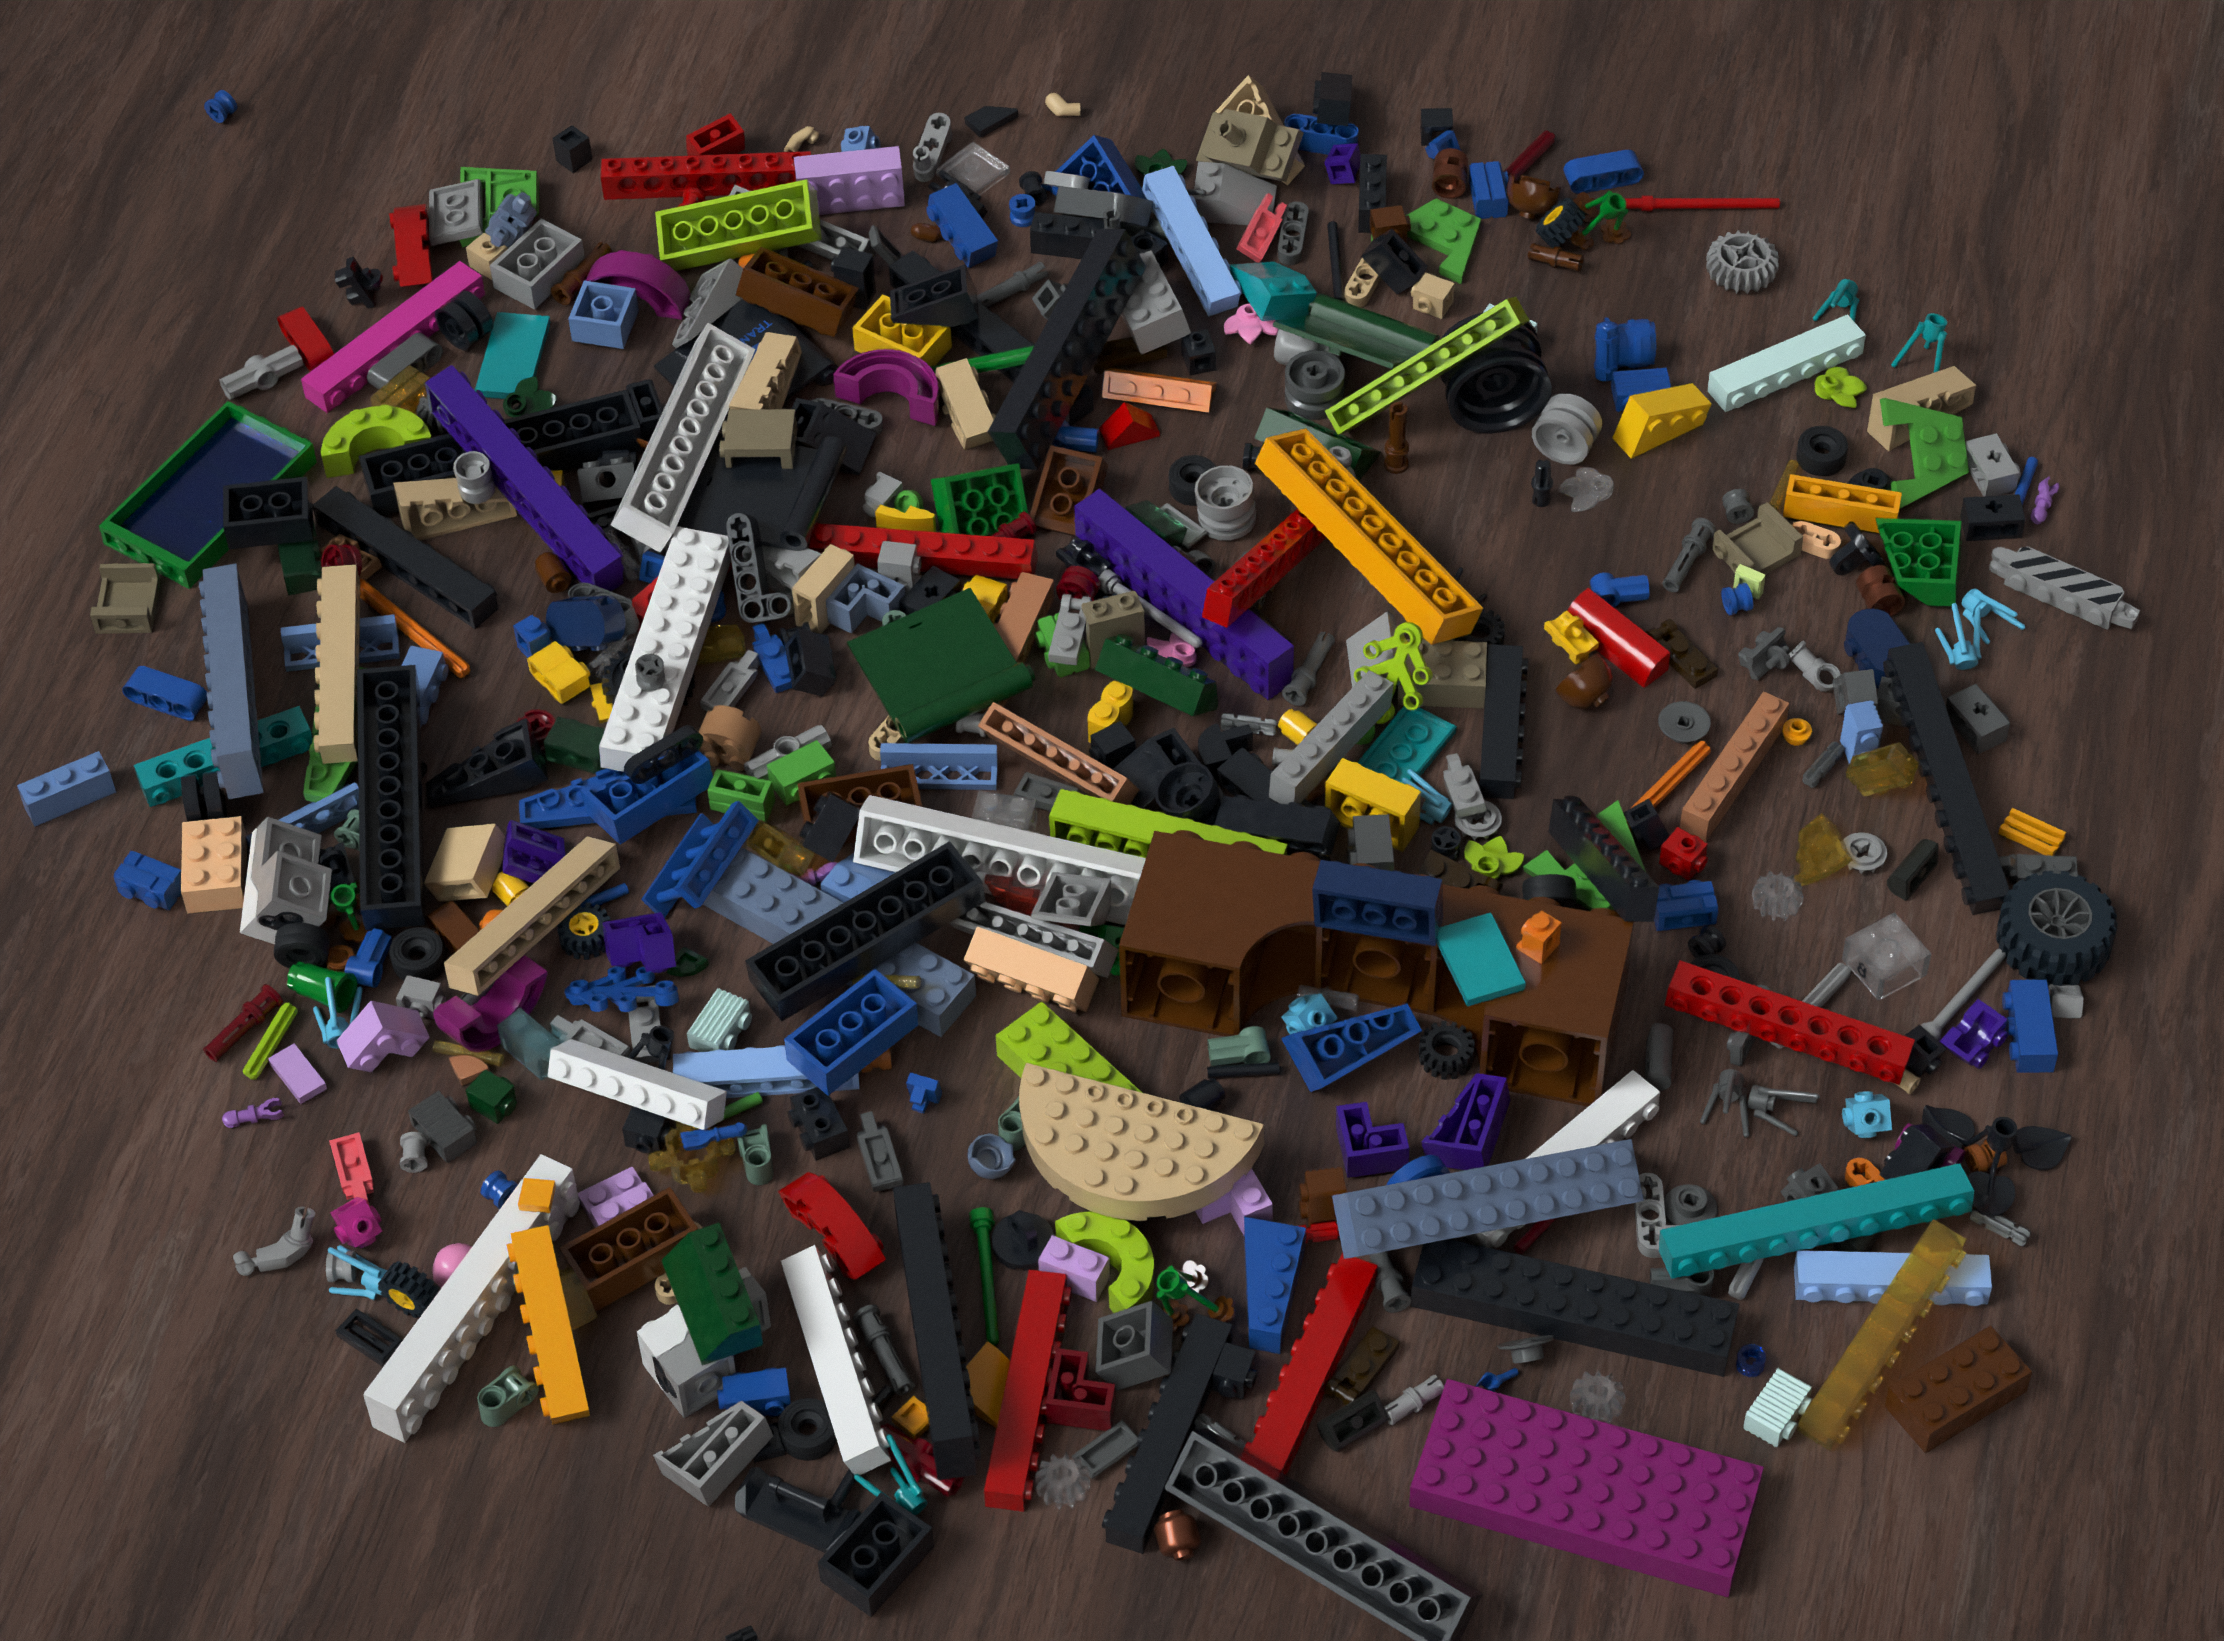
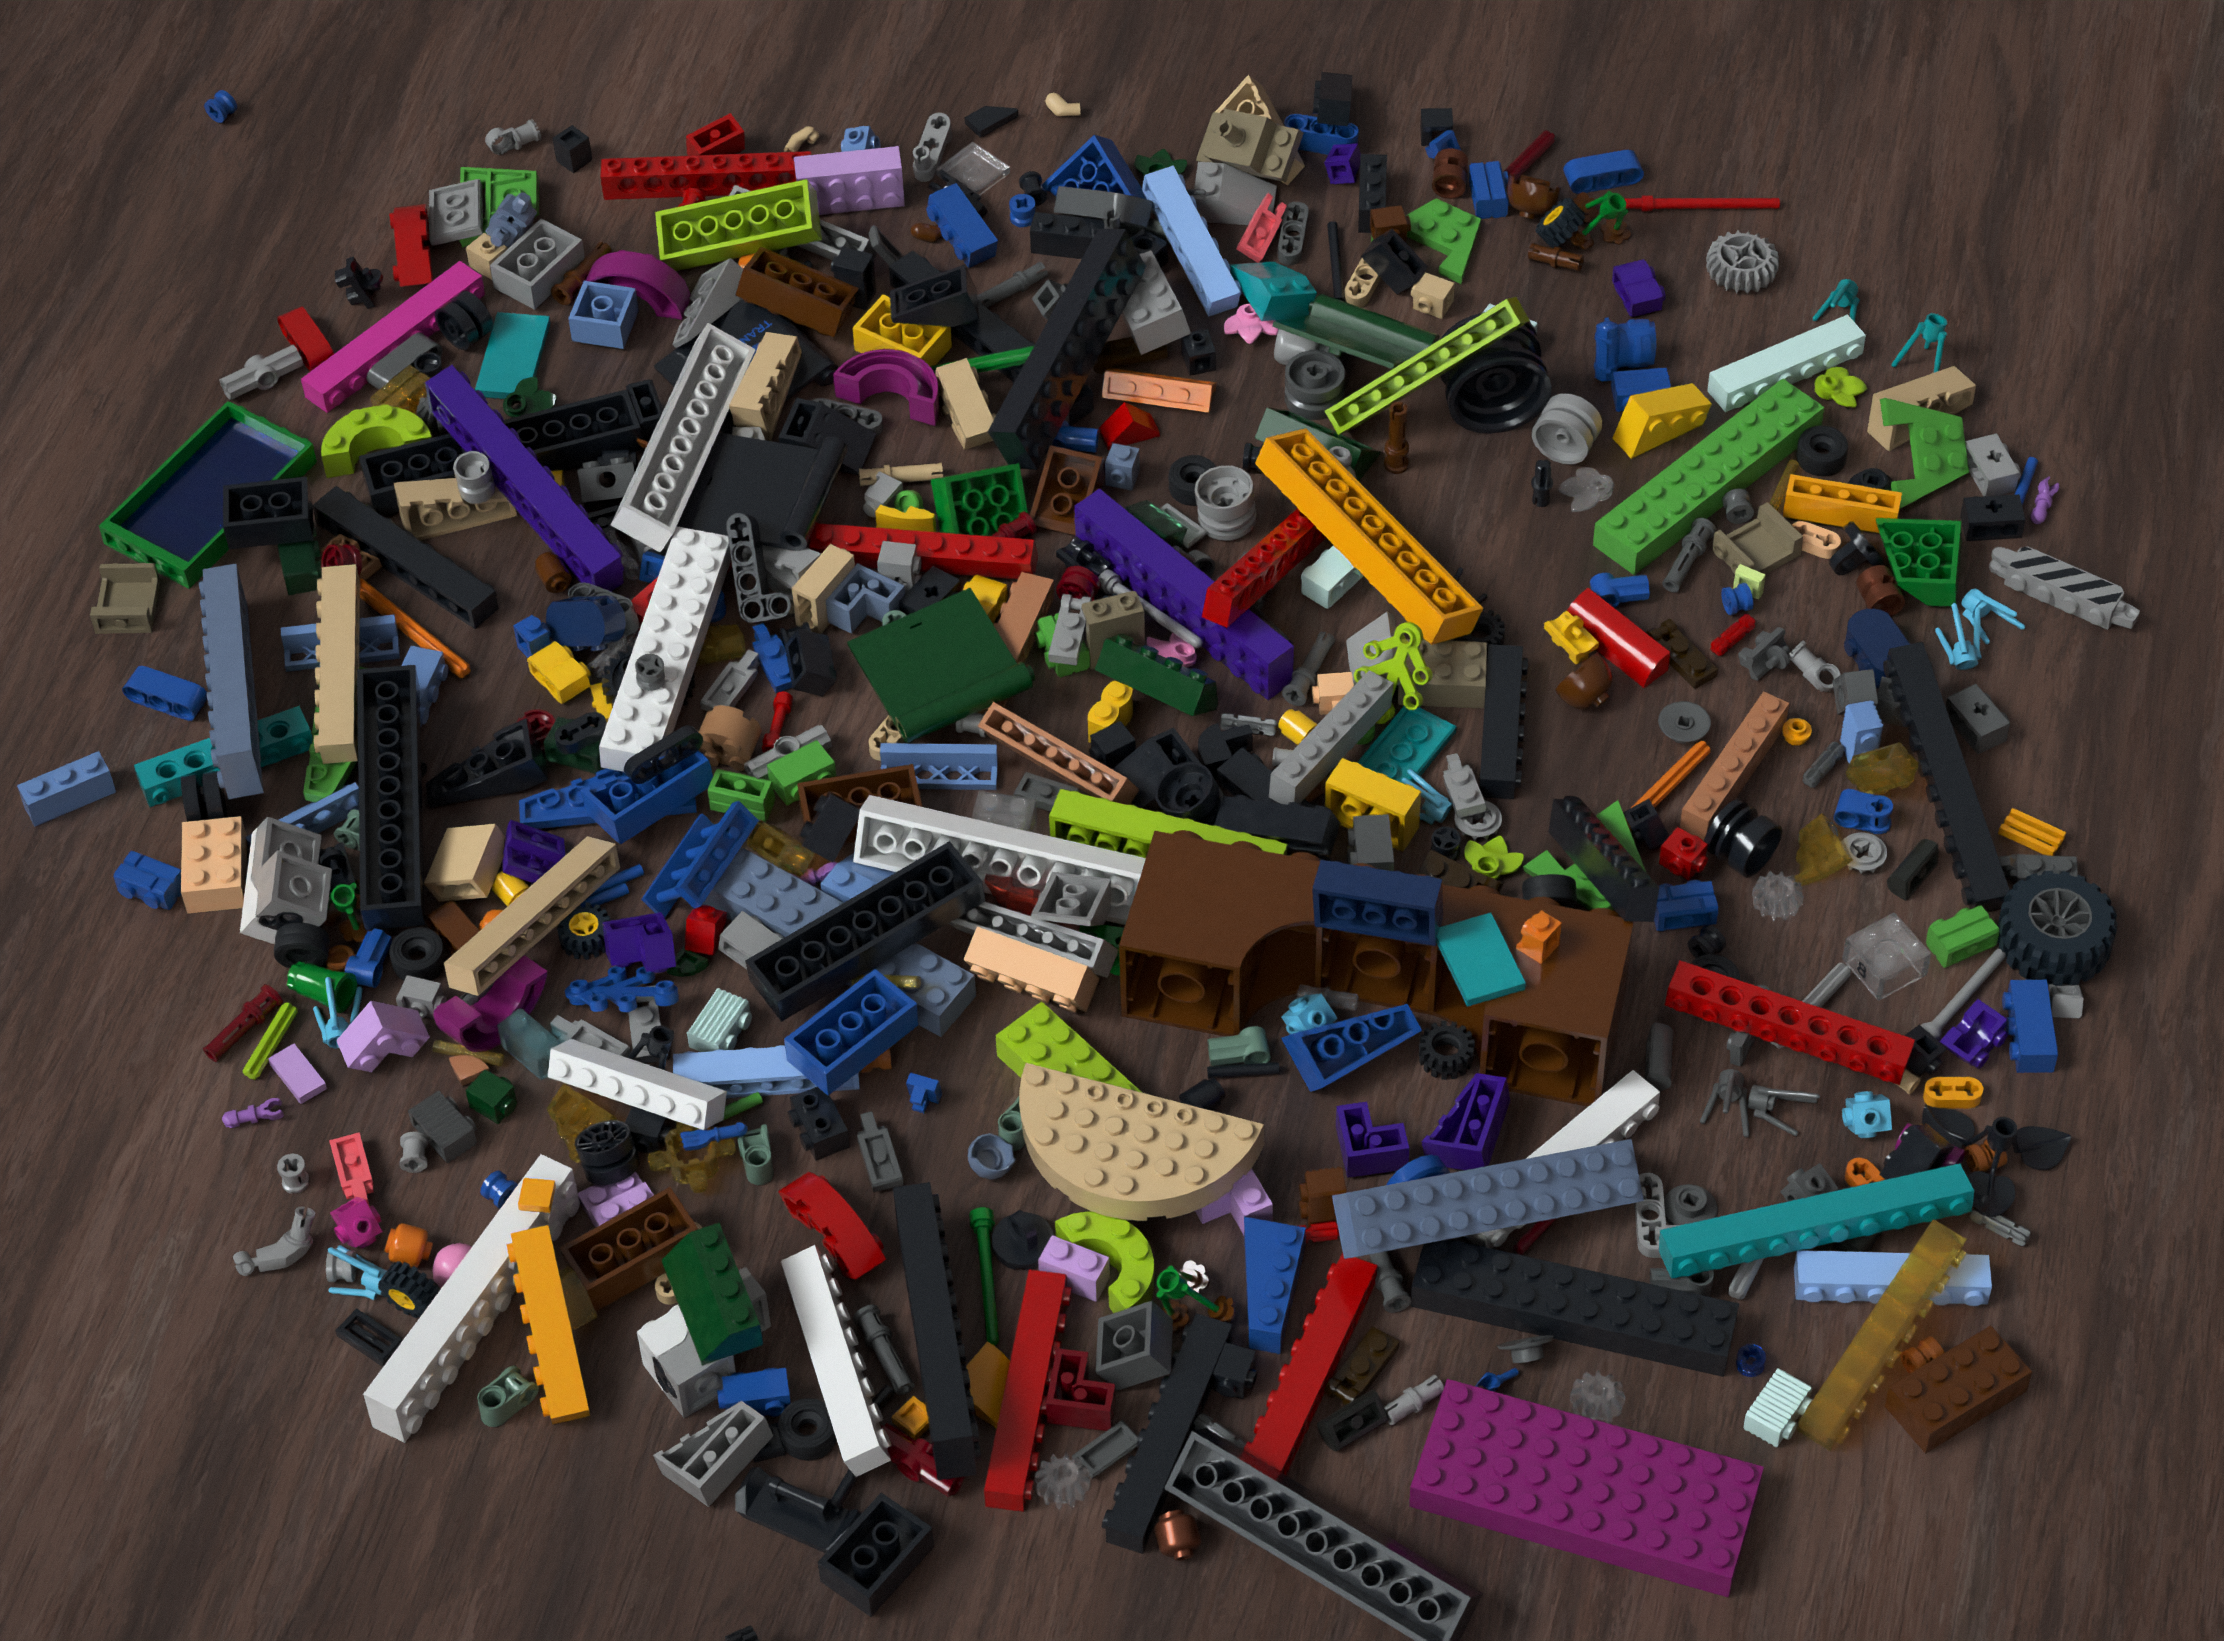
dark tan panel [720,409,797,469] -> none
teal plant [854,1434,928,1516] -> none
light grey beam [1044,171,1090,189] -> none
none -> light grey bush [277,1154,309,1194]
none -> orange head [384,1223,433,1268]
none -> black wheel [414,352,443,390]
none -> light grey connector [485,119,541,155]
none -> clear yellow slope [546,1083,618,1163]
none -> black beam [554,712,607,754]
none -> black wheel [575,1120,640,1185]
none -> blue piece [589,864,644,897]
none -> red brick [685,905,727,955]
none -> light grey brick [718,911,784,969]
none -> red bar [762,691,793,753]
none -> tan pin [859,462,943,486]
none -> sand blue brick [1105,443,1140,490]
none -> light aqua brick [1301,545,1363,609]
none -> light nougat brick [1312,672,1354,715]
none -> bright green brick [1593,378,1824,576]
none -> dark purple brick [1612,259,1665,317]
none -> black wheel [1704,799,1783,878]
none -> red axle [1710,614,1756,656]
none -> blue piece [1834,789,1893,834]
none -> dark orange wheel [1901,1336,1945,1374]
none -> light orange beam [1923,1077,1984,1109]
none -> bright green brick [1926,905,2000,968]

